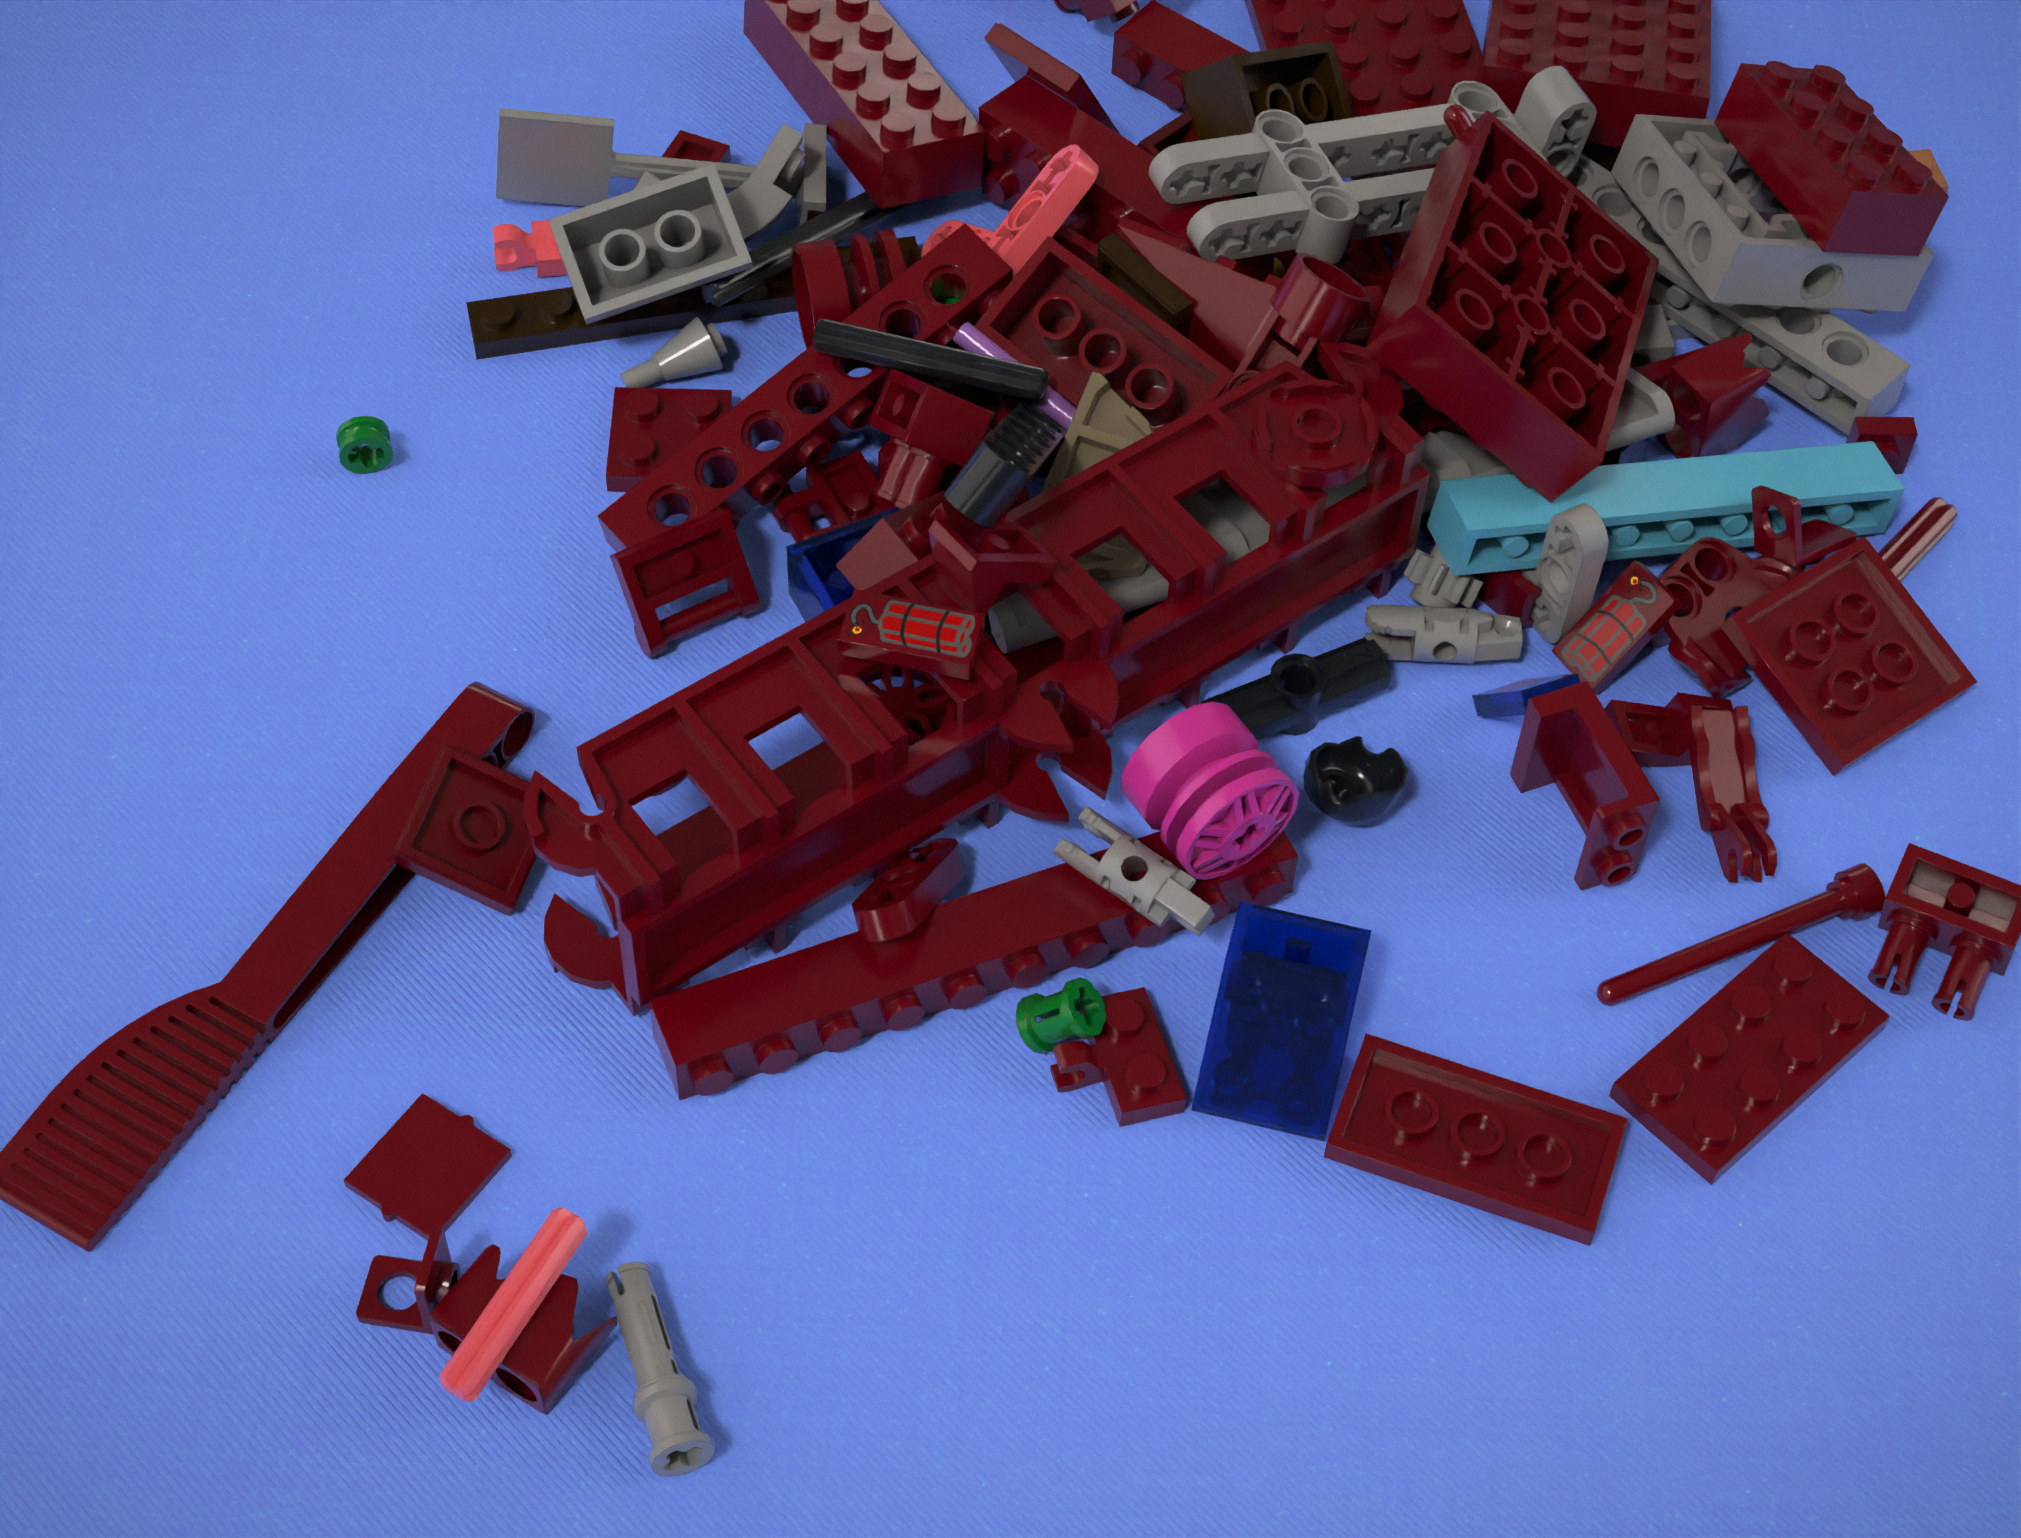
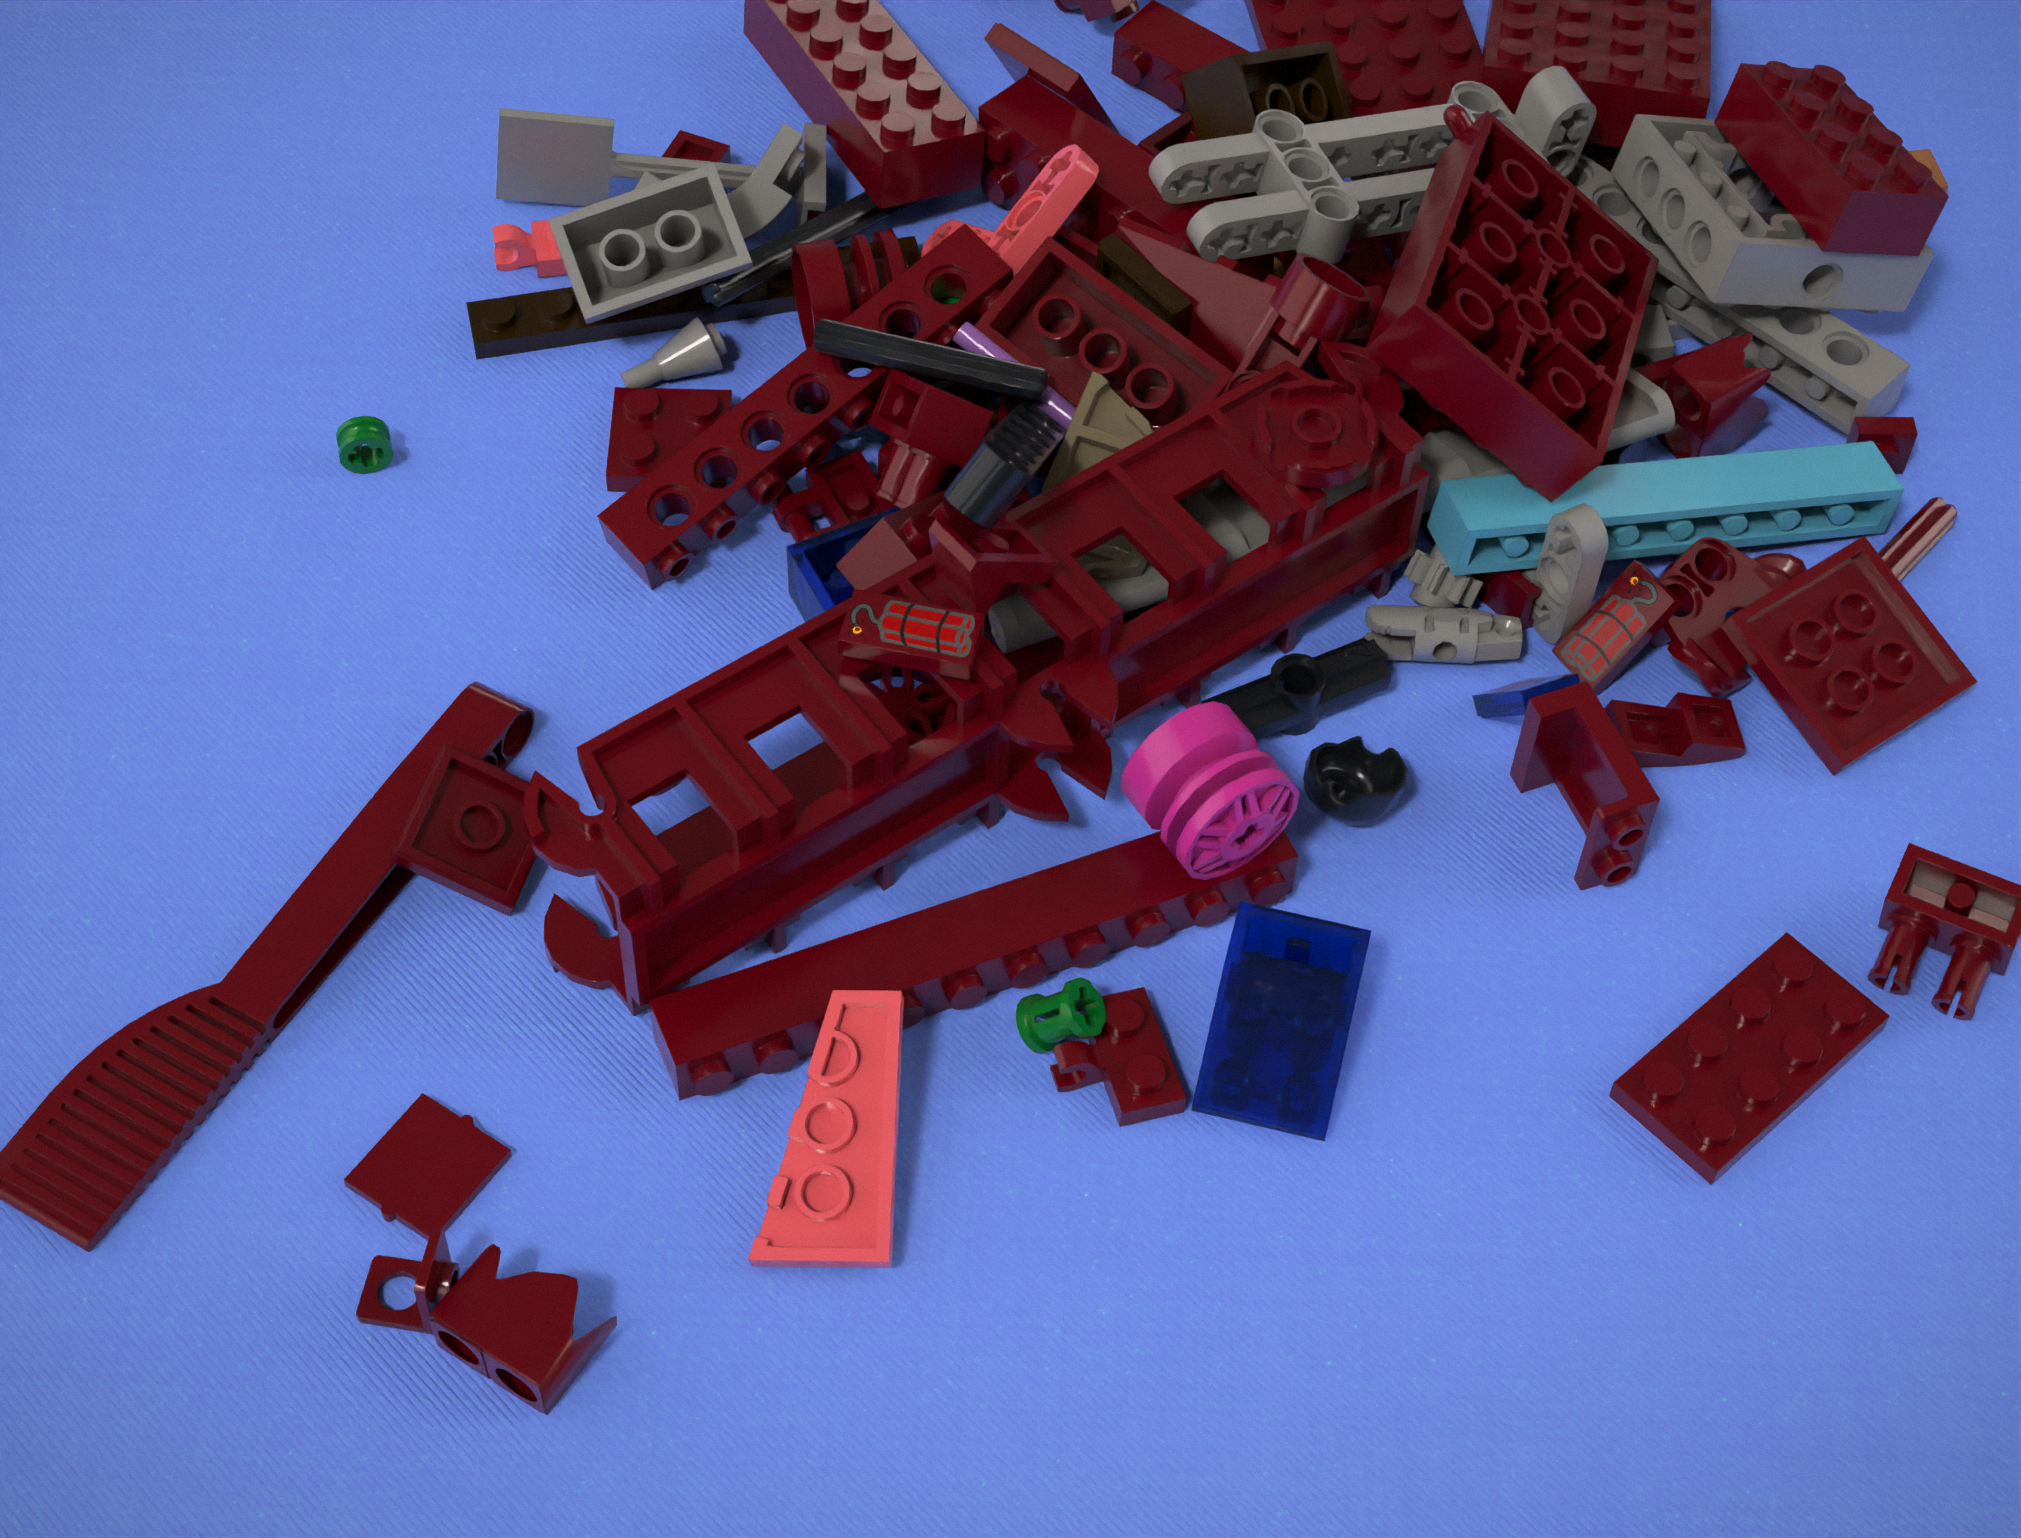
coral axle [440,1207,587,1402] -> none
light grey pin [605,1262,715,1477] -> none
dark red plate [610,508,760,658] -> none
dark red beam [852,838,965,942] -> none
light grey hinge [1053,806,1215,937] -> none
dark red plate [1324,1033,1628,1246] -> none
dark red piece [1596,863,1885,1006] -> none
dark red arm [1684,706,1777,882] -> none
dark red bracket [1751,485,1857,567] -> none
none -> coral wing [748,990,904,1268]

